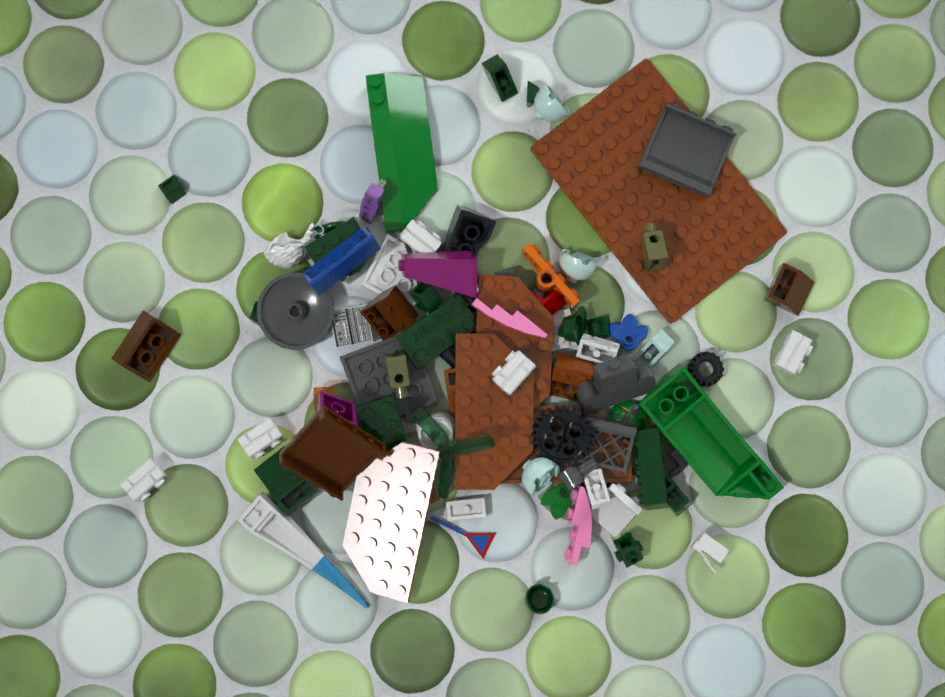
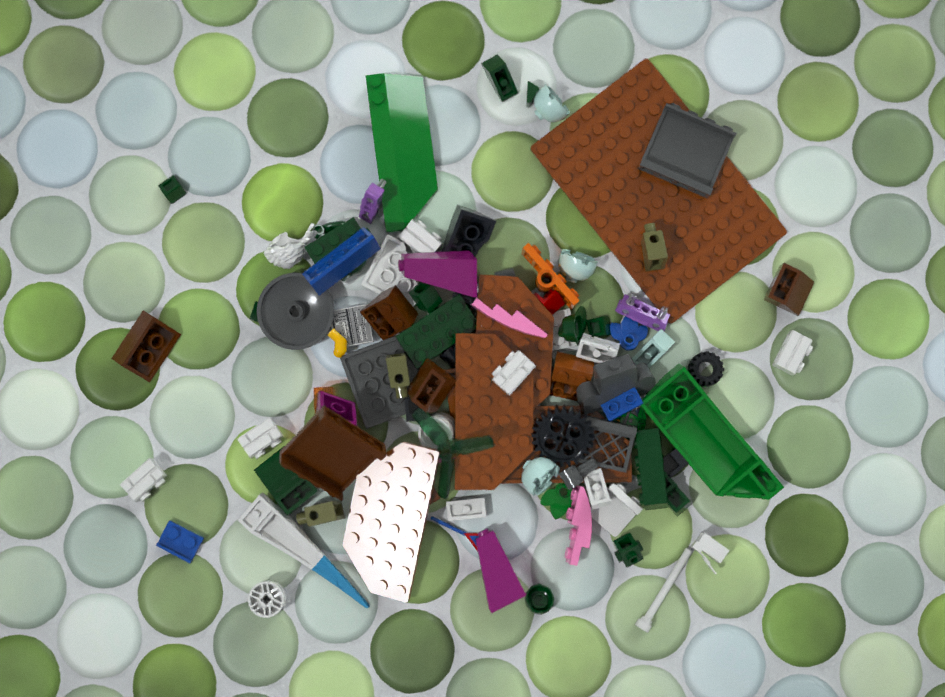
dark green plate [356,394,407,459] -> none
none -> blue plate [156,520,204,563]
none -> white wheel [248,580,286,618]
none -> olive torso [296,500,345,527]
none -> yellow arm [328,328,347,358]
none -> reddish brown slope [407,358,457,412]
none -> magenta slope [475,528,526,614]
none -> blue hinge [601,387,644,422]
none -> medium lavender piece [615,292,670,331]
none -> white piece [635,548,692,633]

